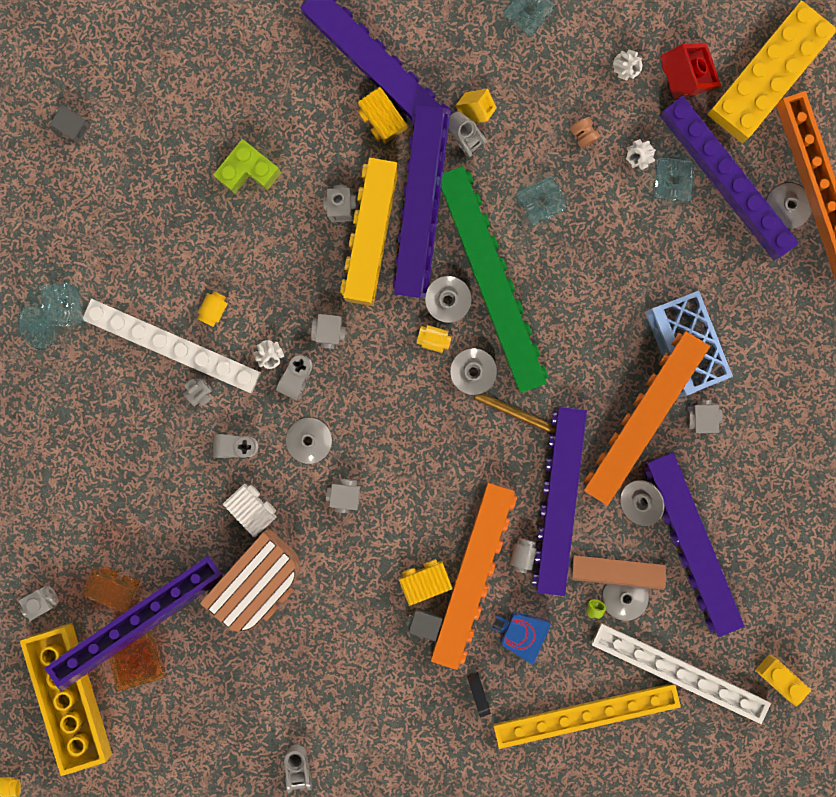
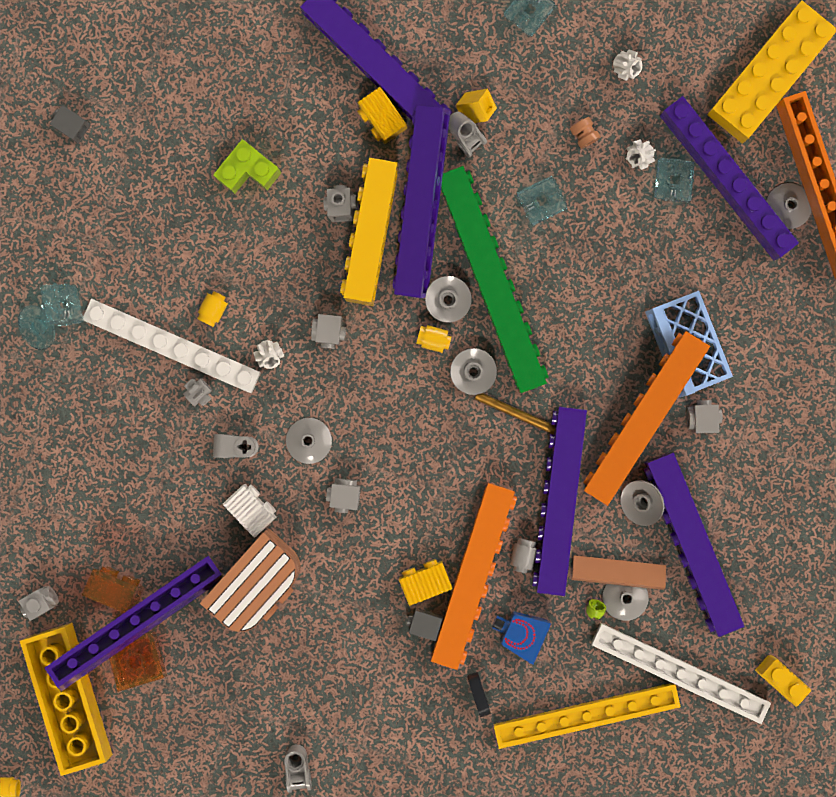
light grey piece [276,355,313,401] -> none
red slope [660,43,721,100] -> none

